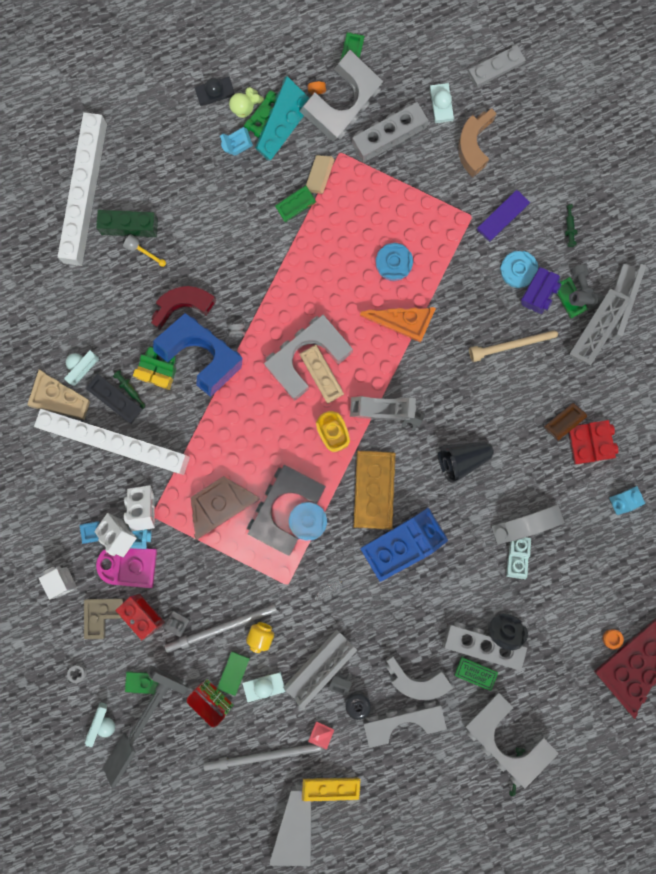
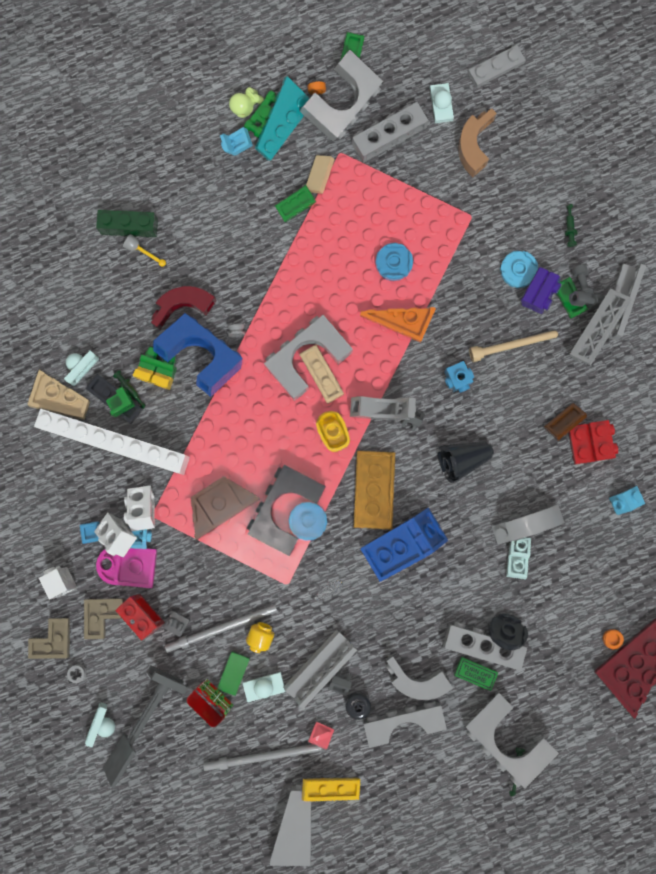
white brick [58,112,107,266] -> none
green plate [125,671,158,694] -> none
black tile [194,76,235,106] -> none
dark purple tile [477,190,530,242] -> none
none -> dark tan plate [28,618,70,659]
none -> green panel [106,387,135,417]
none -> dark azure brick [444,361,474,393]

